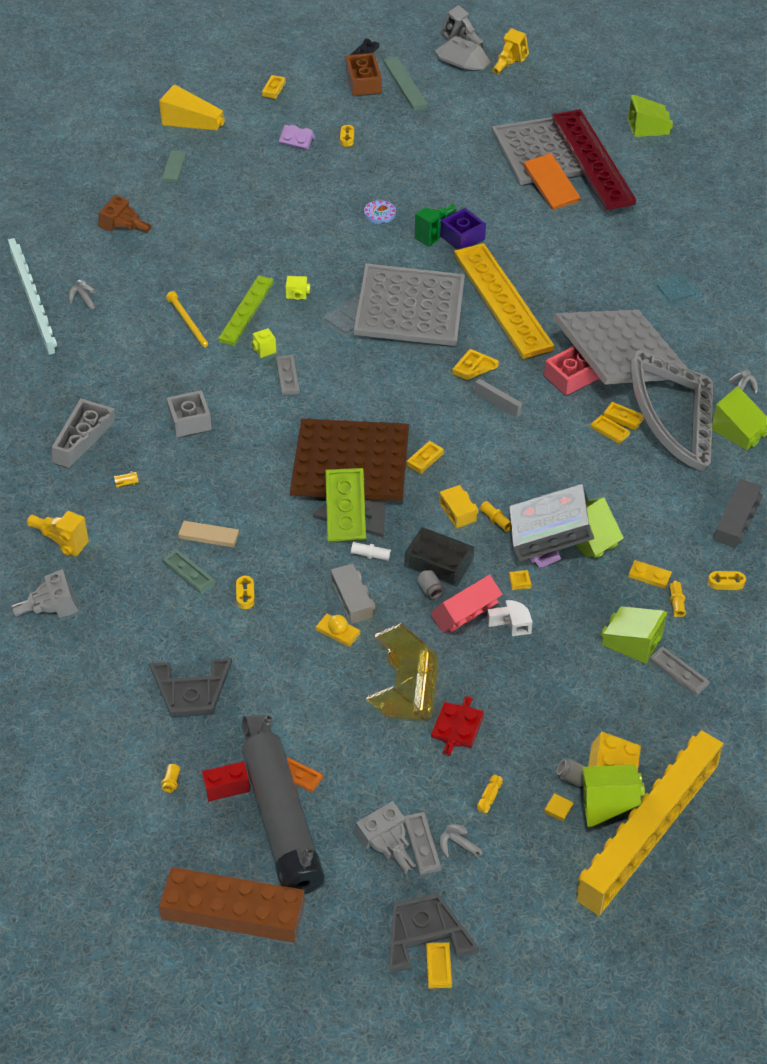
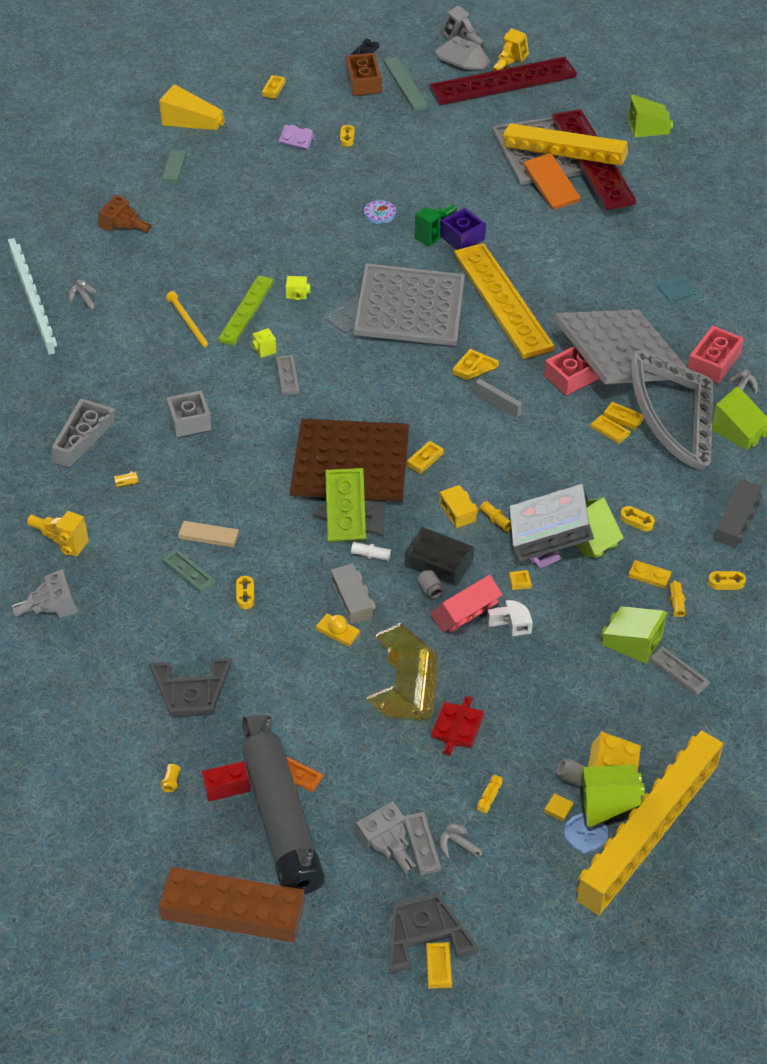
none -> dark red plate [429,57,577,105]
none -> yellow brick [503,123,628,166]
none -> light blue tile [564,814,608,854]
none -> yellow beam [620,506,655,531]
none -> coral brick [688,326,744,384]

